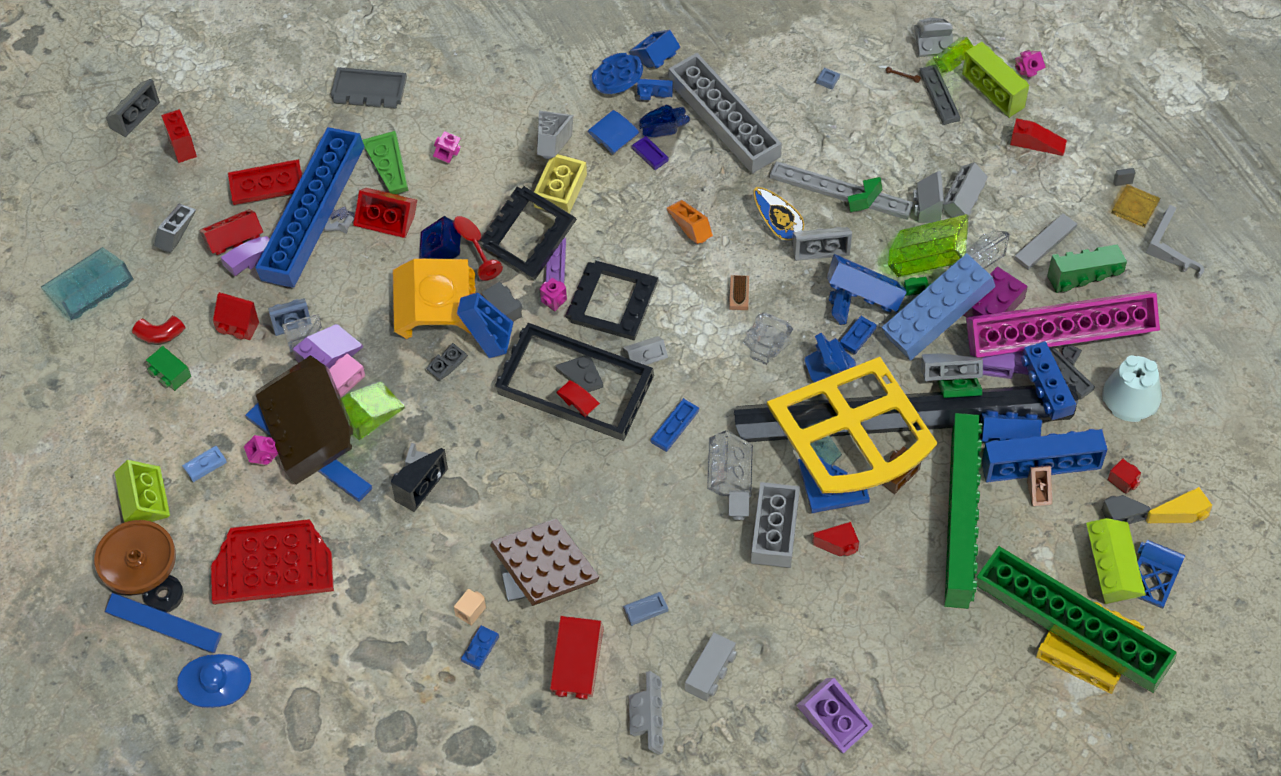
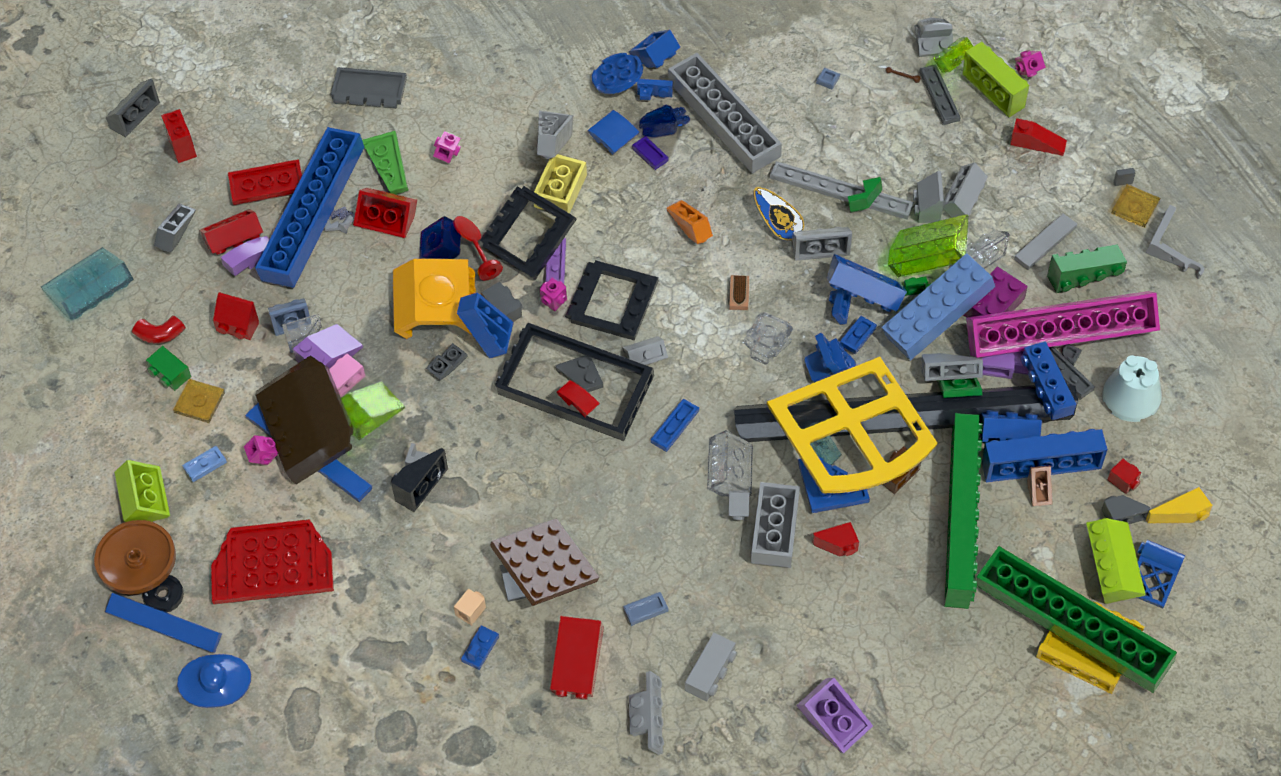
none -> clear yellow tile [173,379,225,423]

